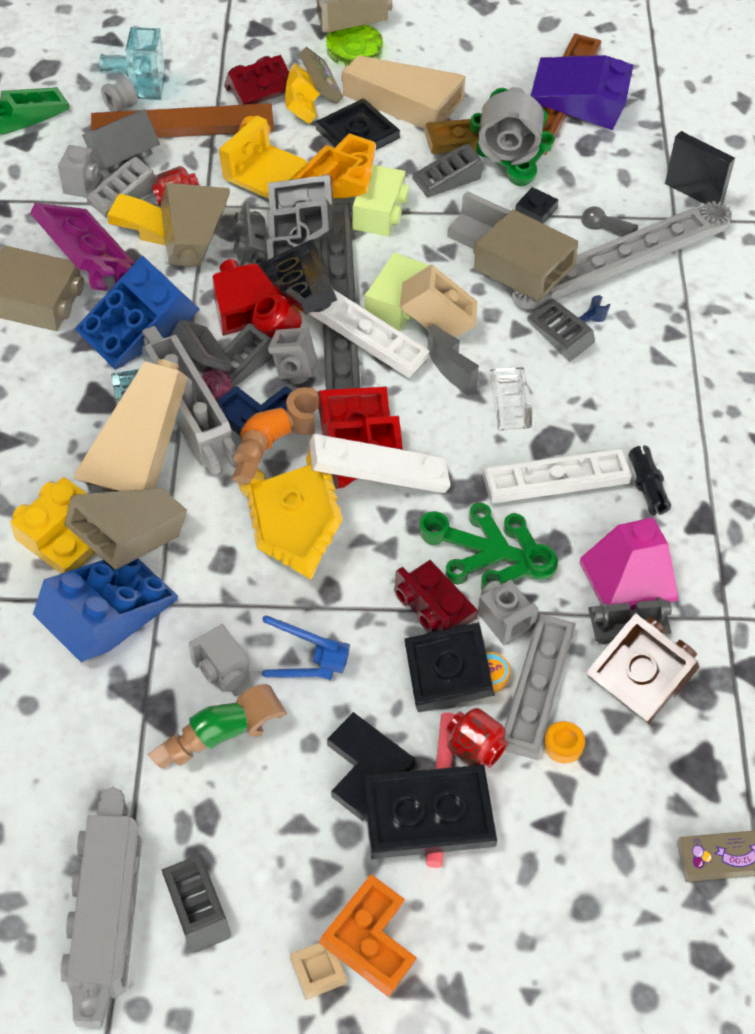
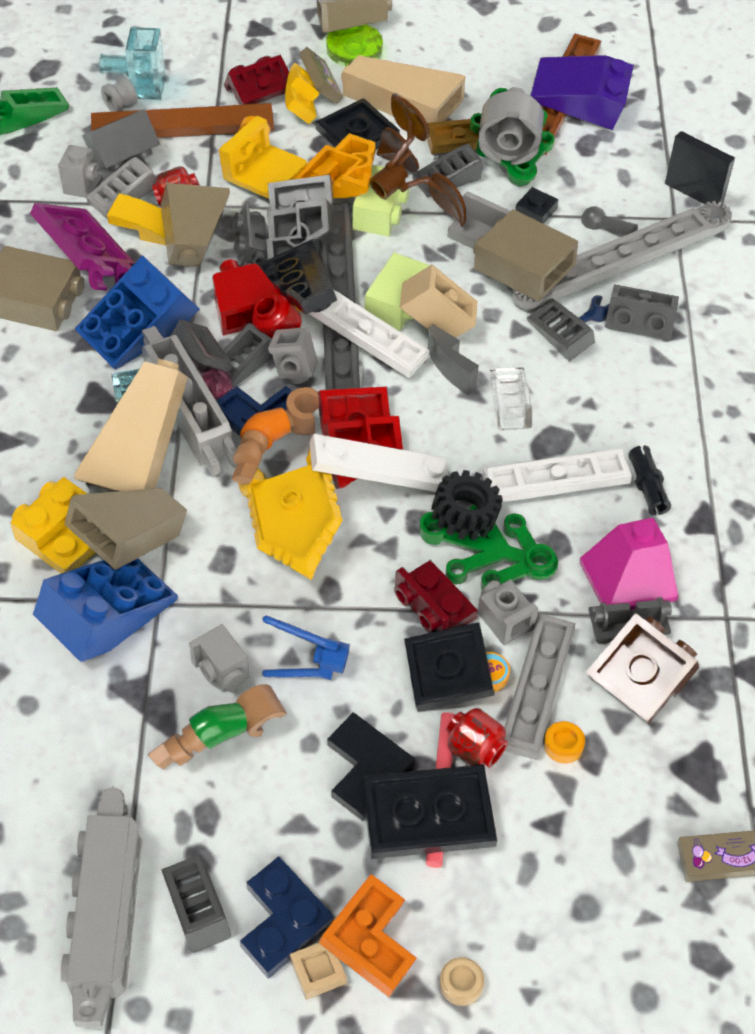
none -> dark blue plate [240,856,334,979]
none -> reddish brown plant [369,92,466,227]
none -> black tyre [431,470,503,540]
none -> tan tile [440,957,484,1006]
none -> dark grey bracket [605,284,679,340]

